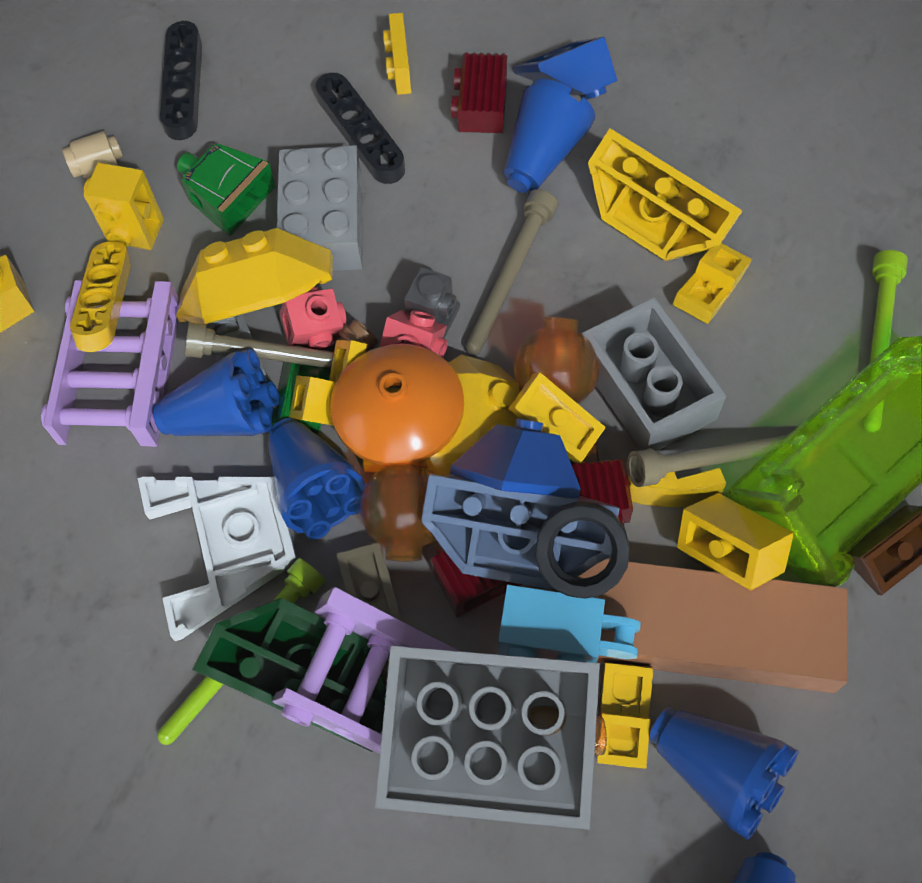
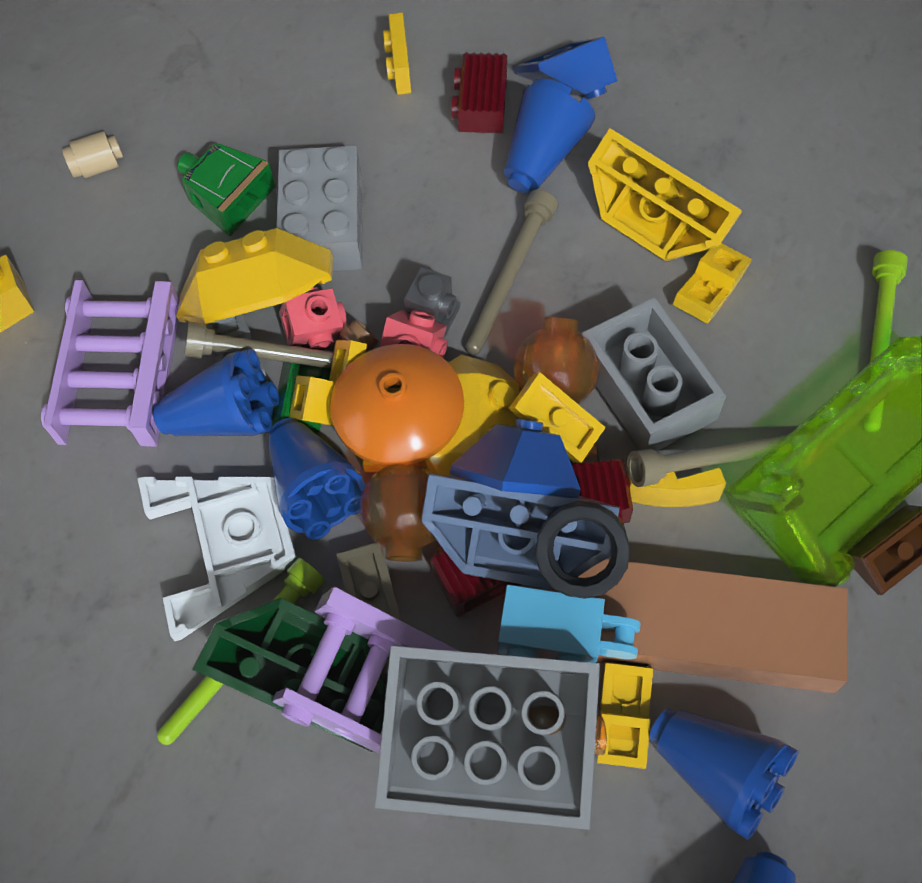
yellow beam [70,241,131,352] -> none
yellow brick [83,163,164,250] -> none
black beam [160,21,202,140] -> none
black beam [316,73,405,184] -> none
yellow brick [677,493,794,591] -> none

